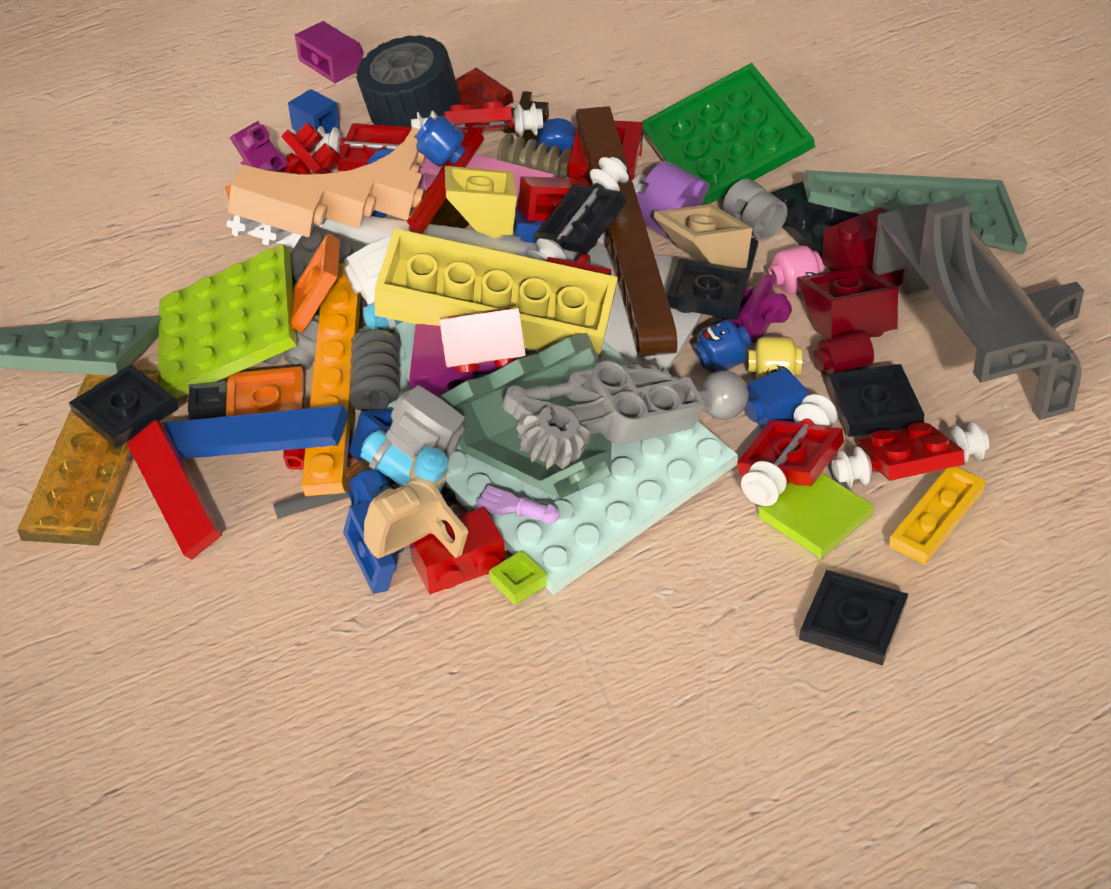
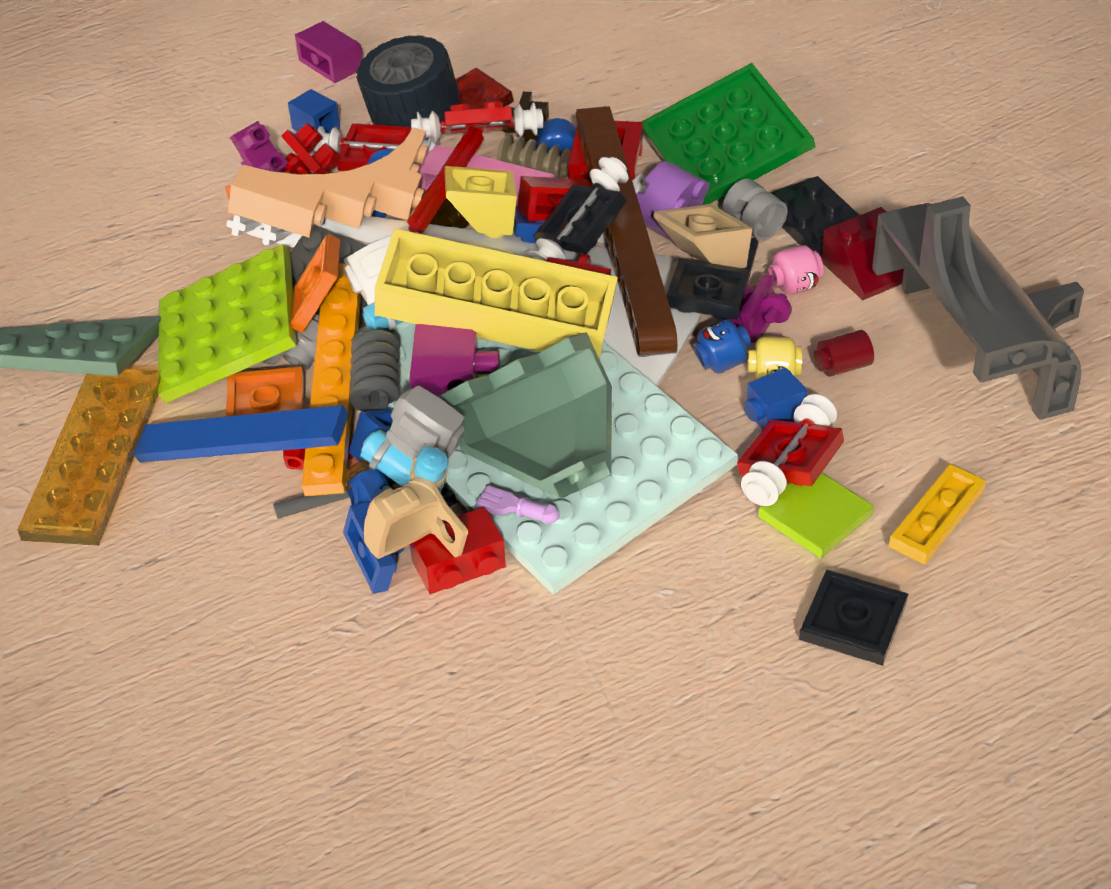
black plate [69,364,179,448] -> none
red tile [126,419,222,560] -> none
black plate [188,381,227,420] -> none
blue head [414,116,466,166] -> none
brick [439,306,526,373] -> none
lime plate [489,550,548,606] -> none
light grey arm [502,361,749,469] -> none
dark red slope [799,266,898,339] -> none
sand green wing [803,170,1027,254] -> none
black plate [827,364,925,437] -> none
red plate [832,422,989,489] -> none

